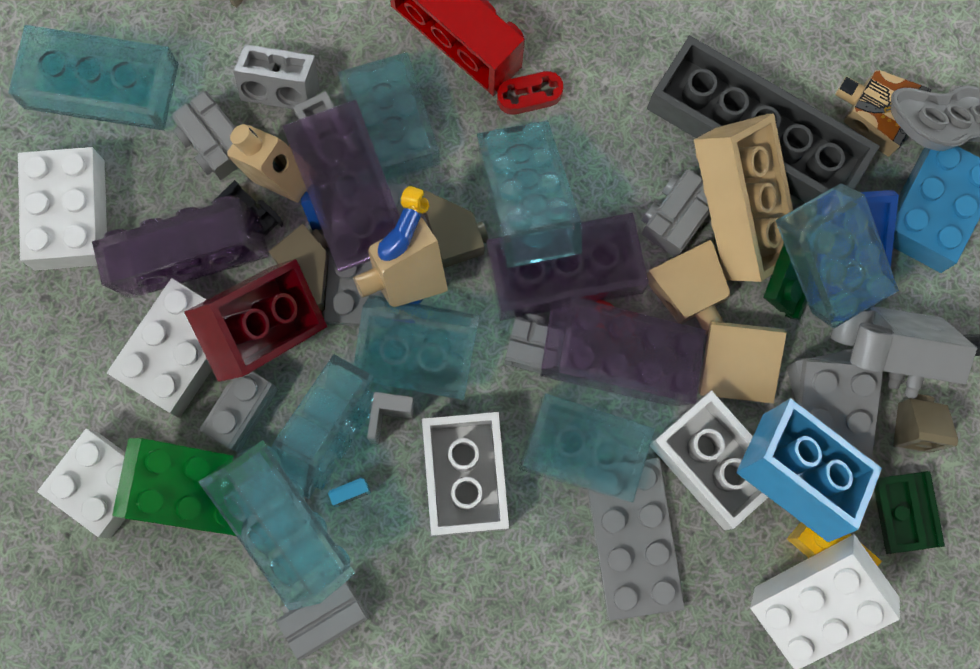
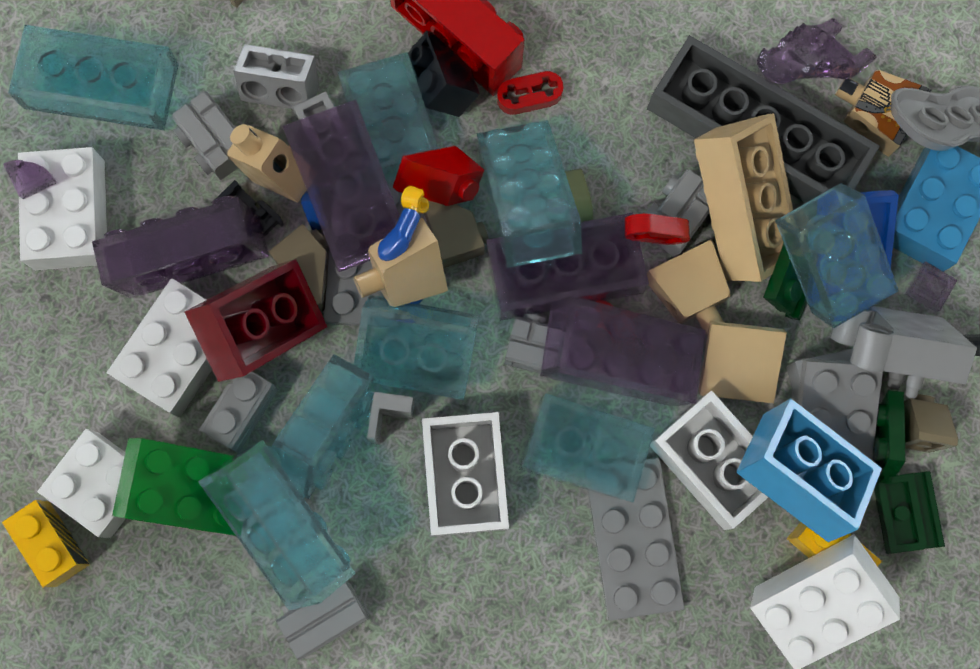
medium azure tile [328,477,371,507] -> none
none -> yellow brick [2,500,90,588]
none -> clear purple tile [3,160,58,200]
none -> red slope [393,146,484,206]
none -> black slope [407,30,480,117]
none -> olive beam [563,169,593,227]
none -> red beam [625,213,690,245]
none -> clear purple animal [757,18,877,85]
none -> dark green plate [874,390,906,484]
none -> clear purple tile [905,262,957,312]

